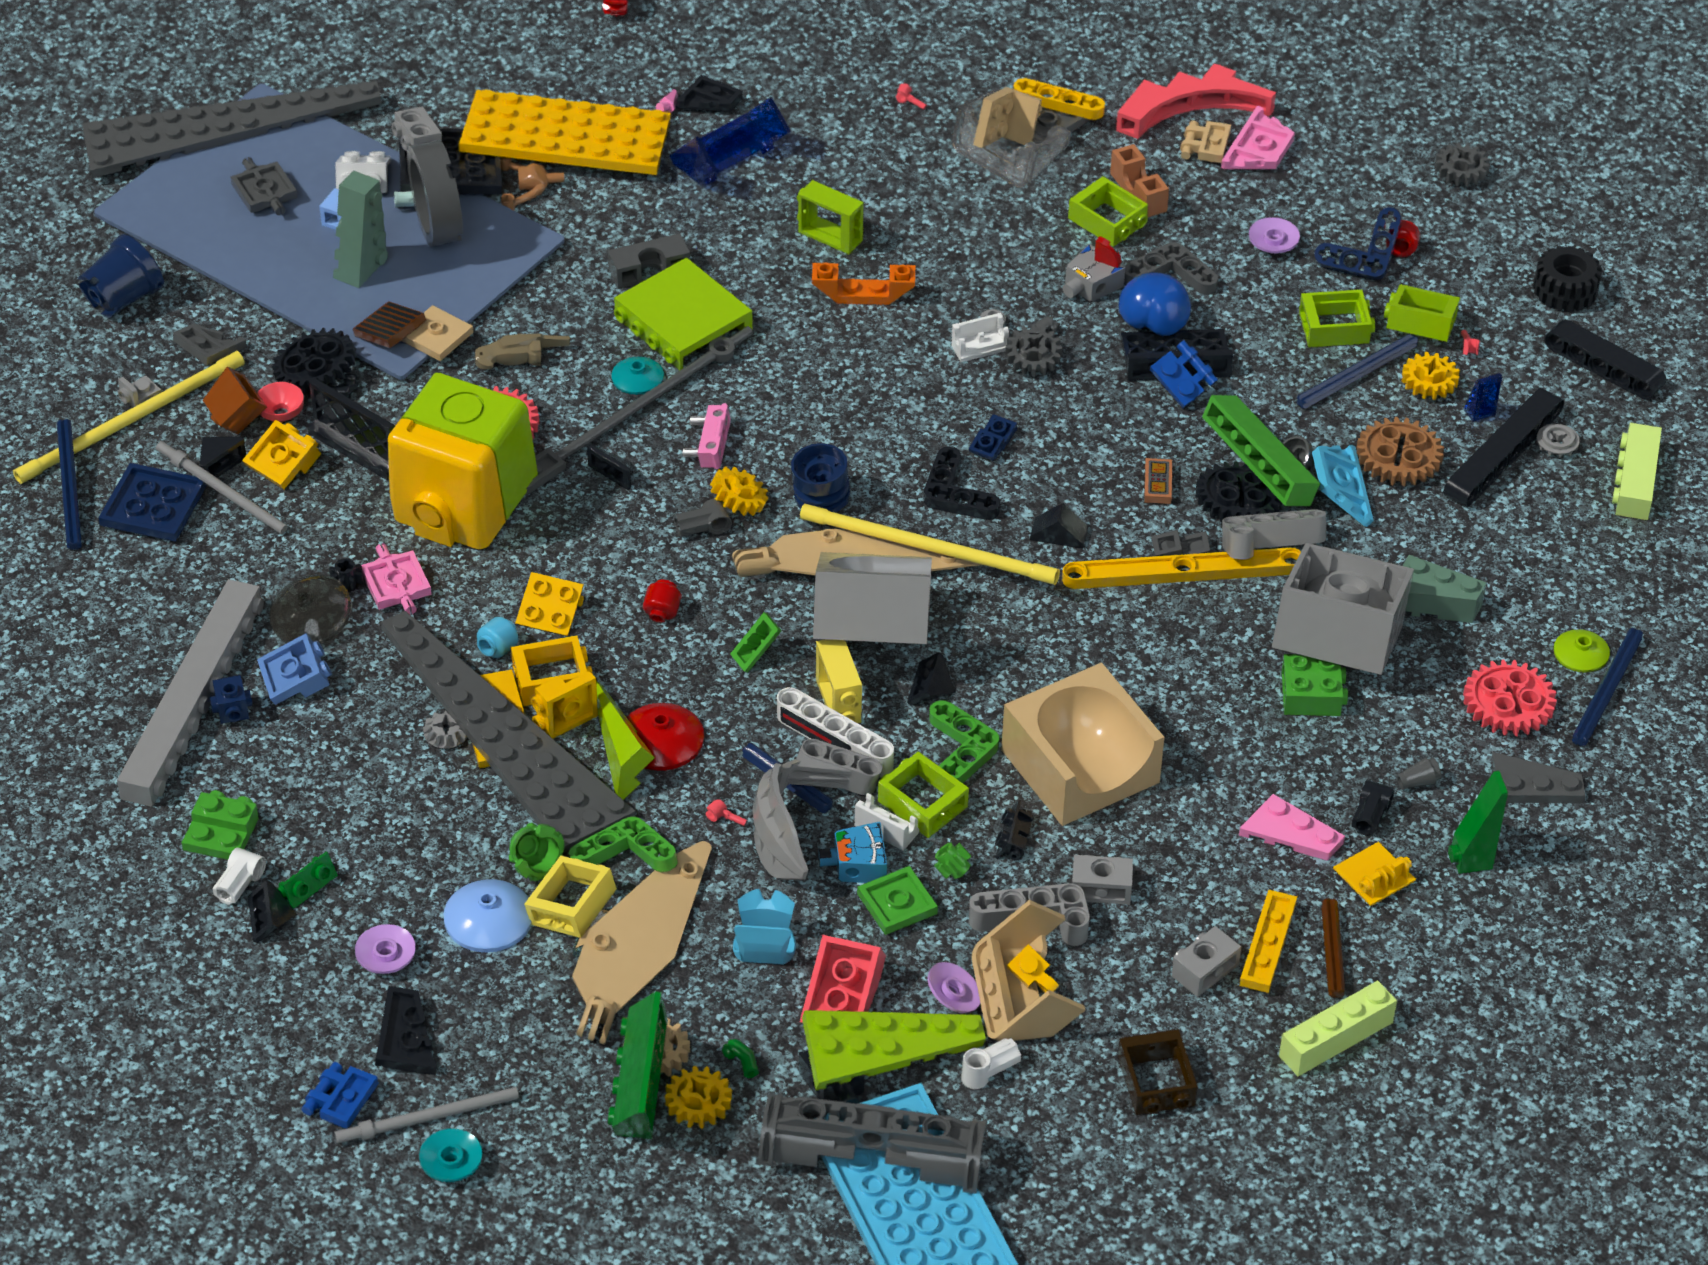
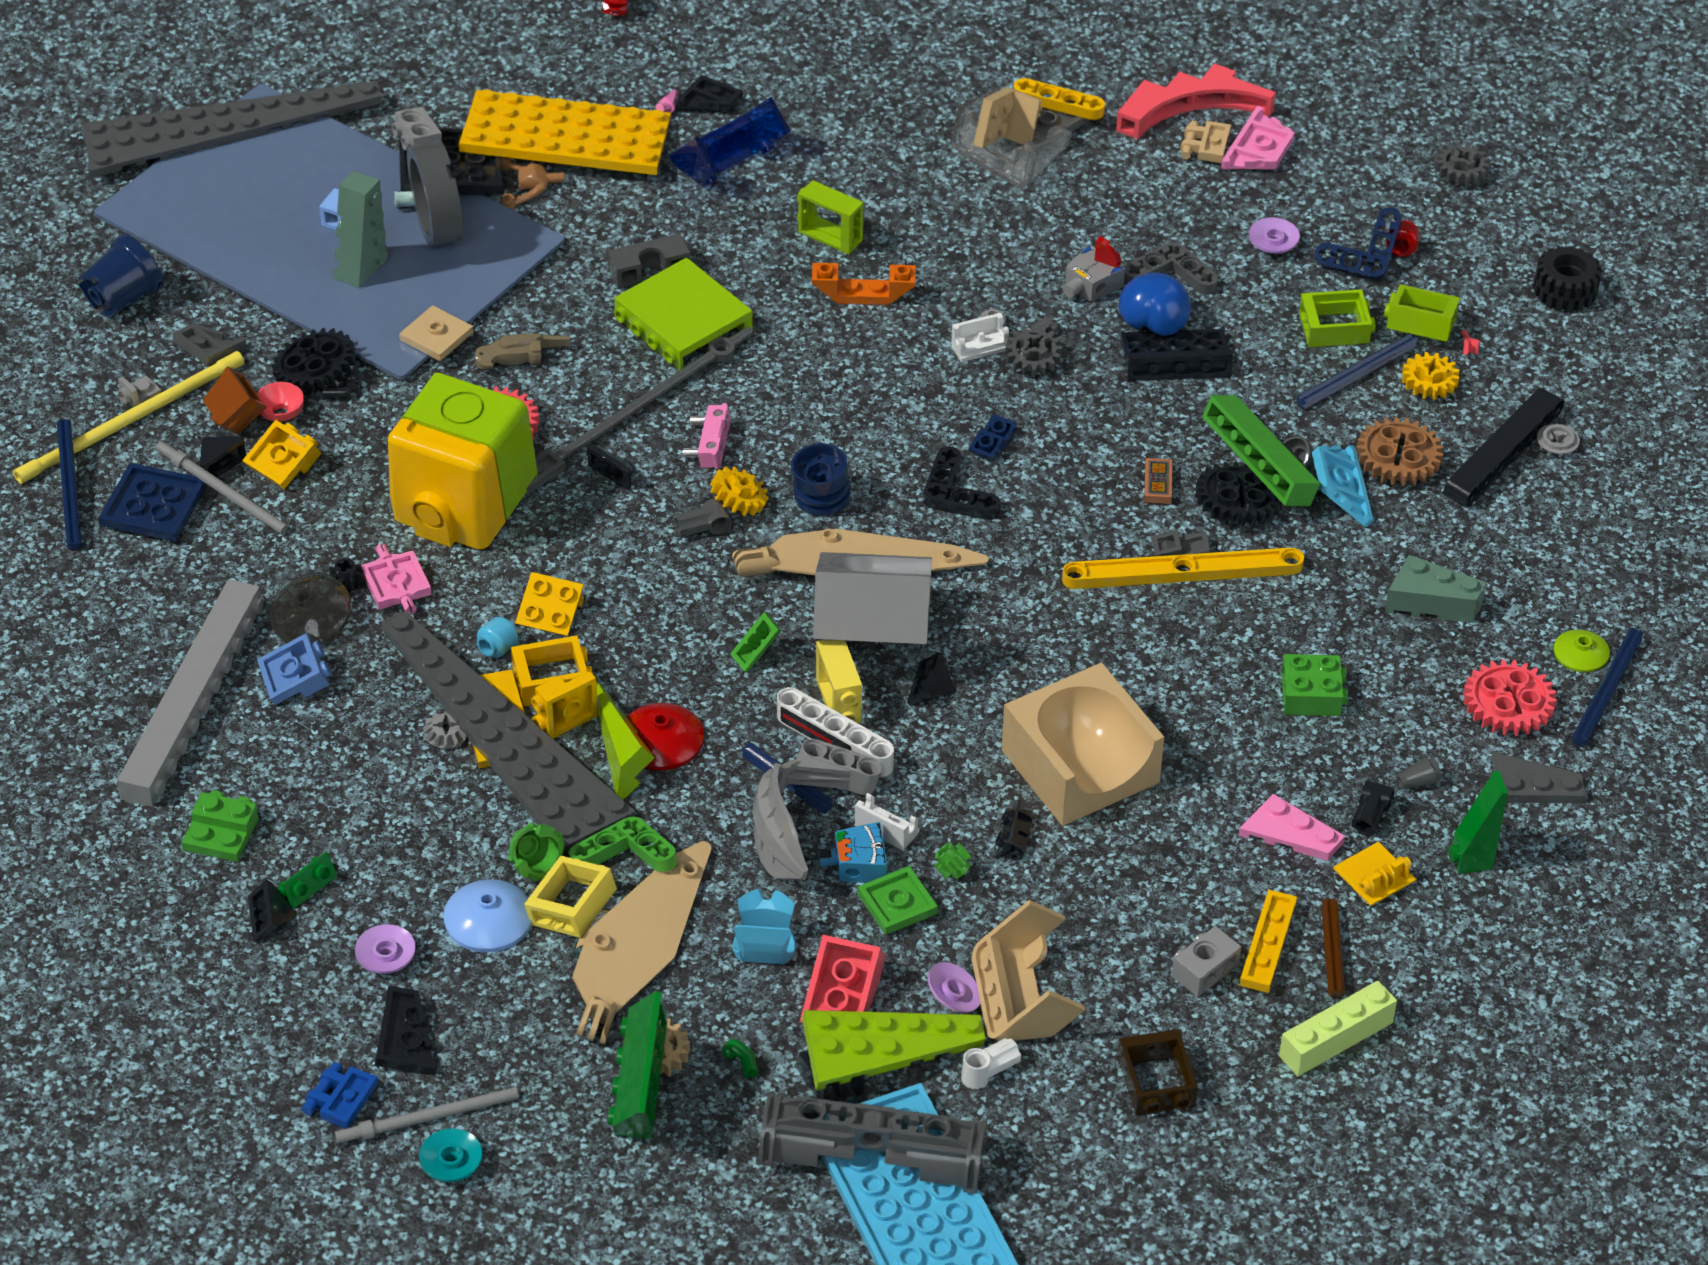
dark blue brick [210,675,253,724] -> none
white piece [212,847,266,905] -> none
dark grey plate [230,157,298,216] -> none
black fence [308,378,395,481] -> none
white bracket [335,151,391,193] -> none
reddish brown tile [353,301,426,348] -> none
teal dish [611,357,664,395] -> none
red head [642,579,682,623] -> none
yellow gear [665,1066,732,1129] -> none
coral hand [705,800,747,826] -> none
light yellow piece [800,504,1060,585] -> none
lime window [878,751,969,838] -> none
coral hand [896,83,927,110] -> none
bright green beam [929,700,999,783] -> none
light grey beam [969,883,1089,946] -> none
yellow plate [1006,944,1059,993] -> none
black slope [1030,503,1088,549] -> none
lime window [1068,176,1148,247] -> none
light grey brick [1072,855,1133,905] -> none
nougat arch [1110,144,1169,217] -> none
blue plate [1149,340,1218,409] -> none
light grey beam [1222,509,1326,559] -> none
light grey piece [1272,543,1414,675] -> none
clear blue slope [1464,373,1503,422] -> none
black beam [1544,319,1667,400] -> none
yellowish green brick [1612,423,1662,520] -> none

